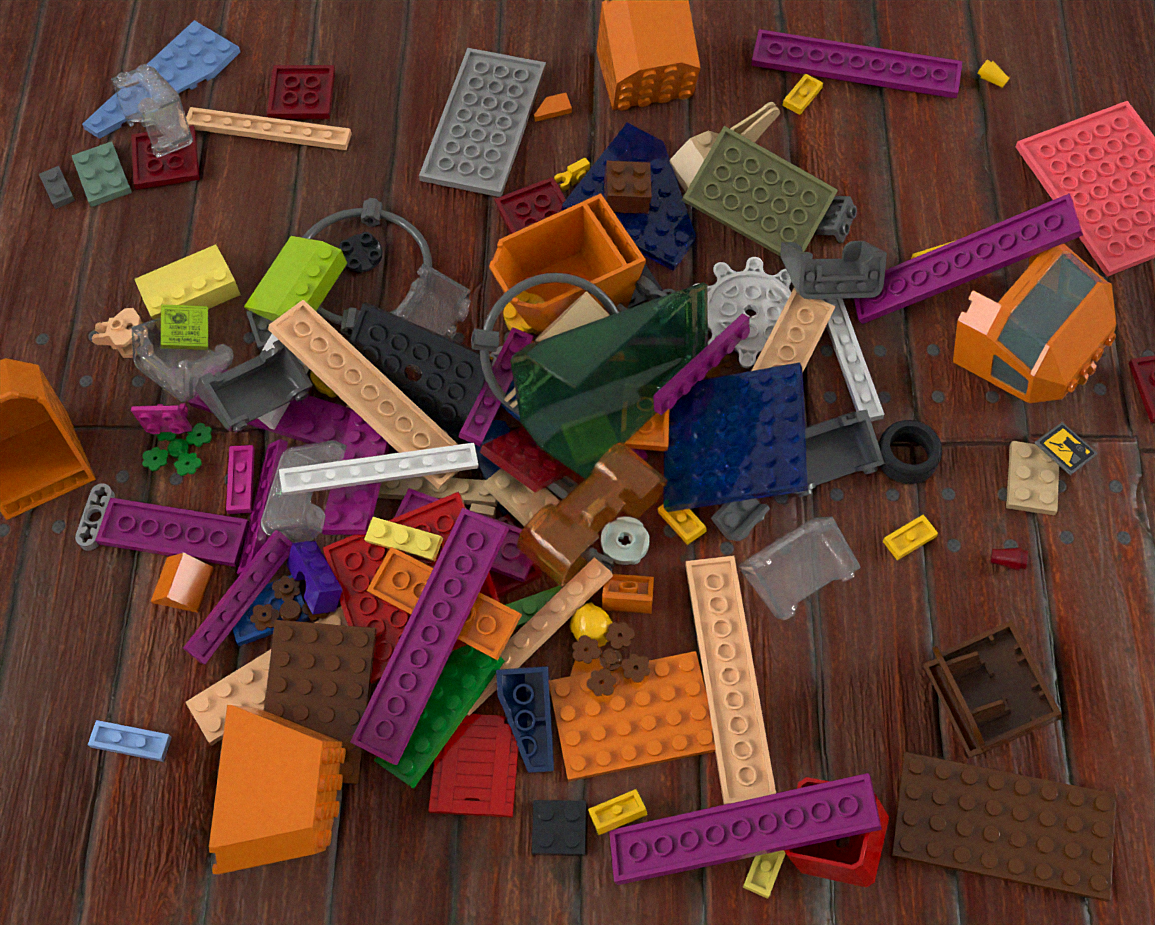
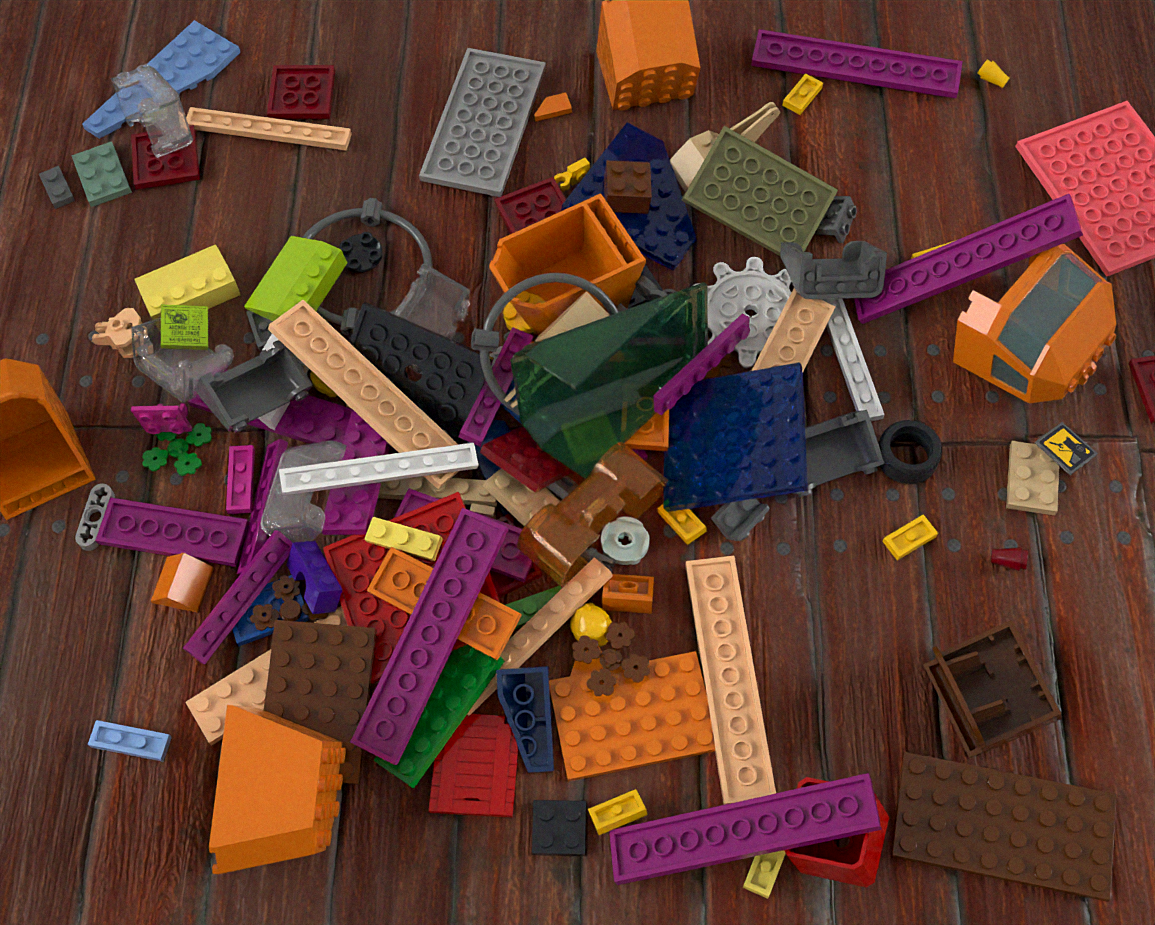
clear windscreen [739,516,861,620] -> none

